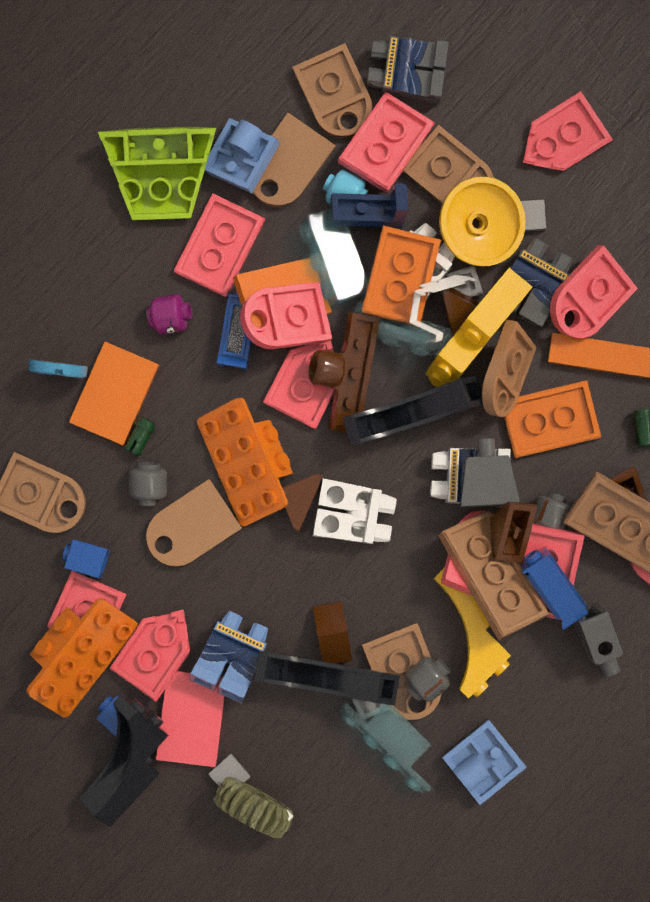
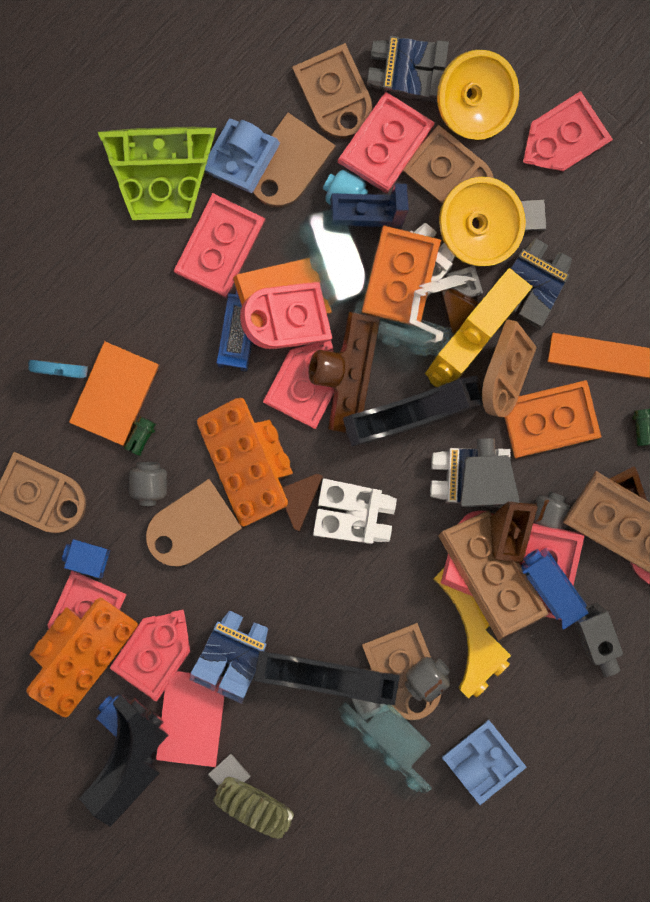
magenta head [146,294,193,335] -> none
reddish brown slope [313,602,353,663] -> none
coral tile [550,245,638,338] -> none
none -> yellow dish [437,50,519,140]

